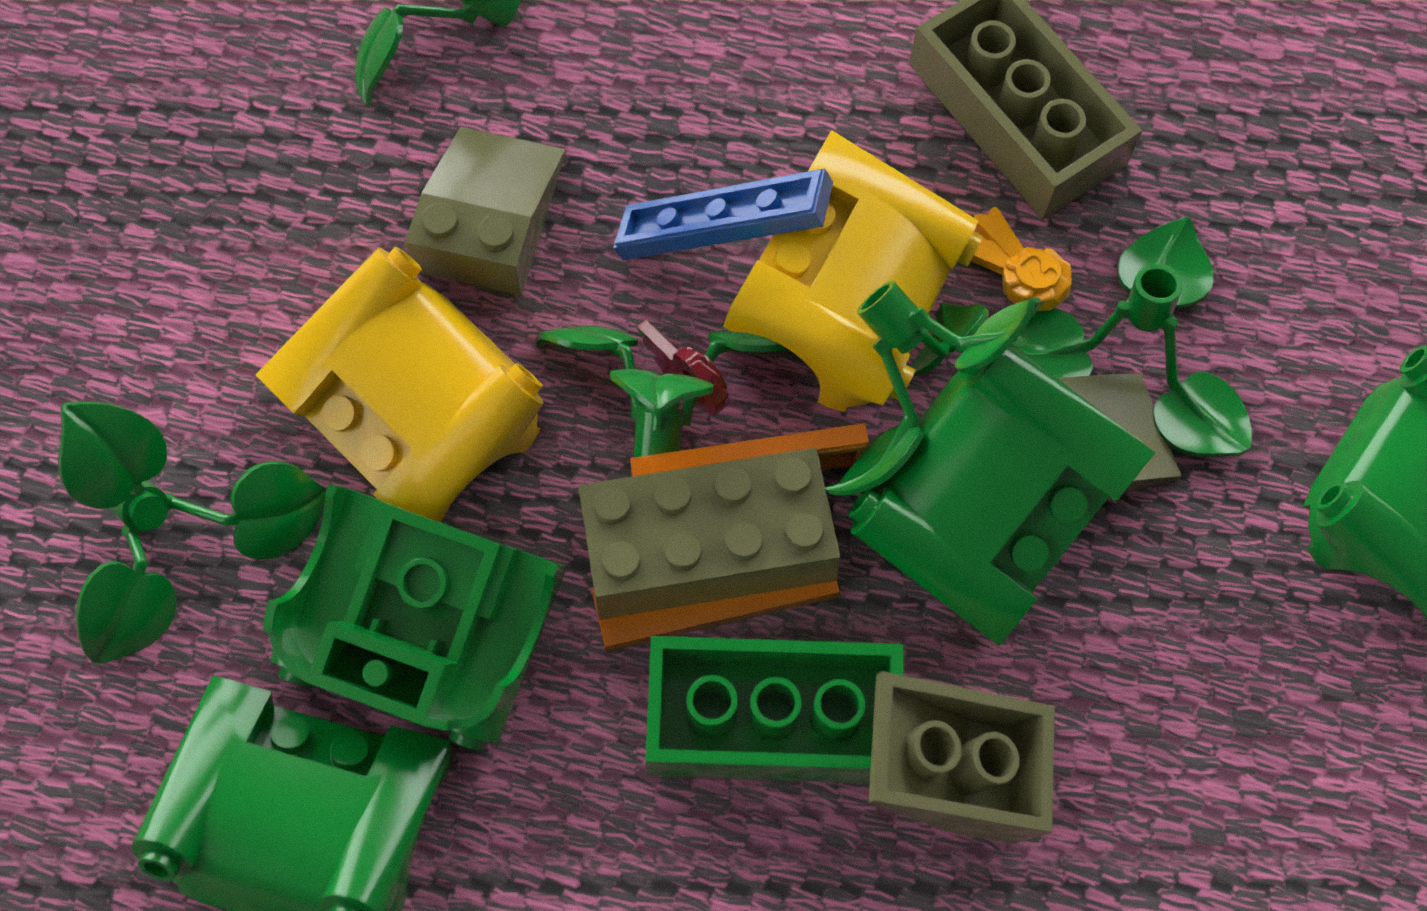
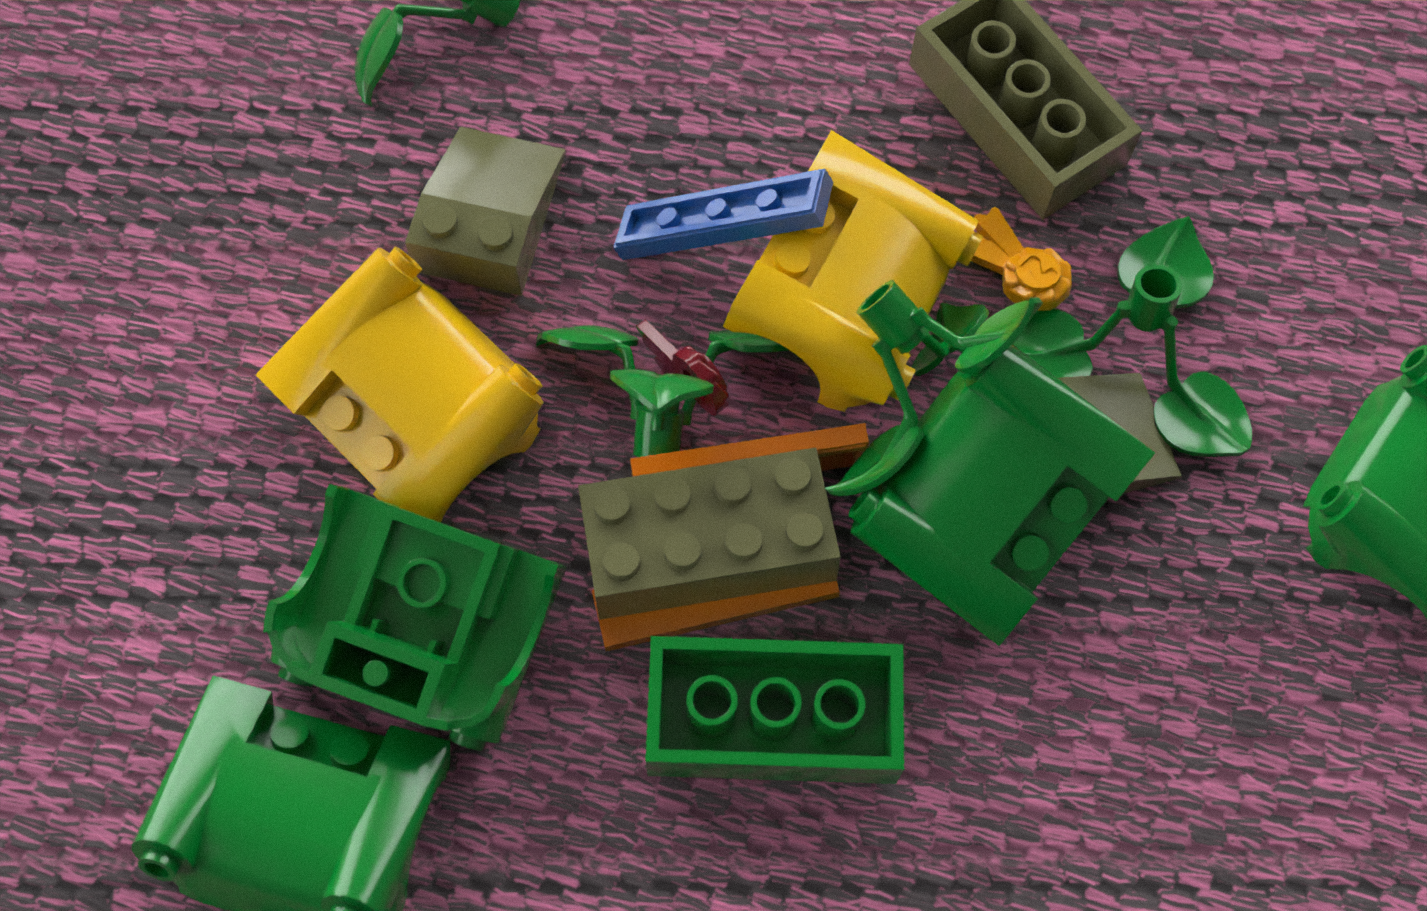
green plant [58,401,325,664] -> none
olive slope [869,671,1055,844] -> none

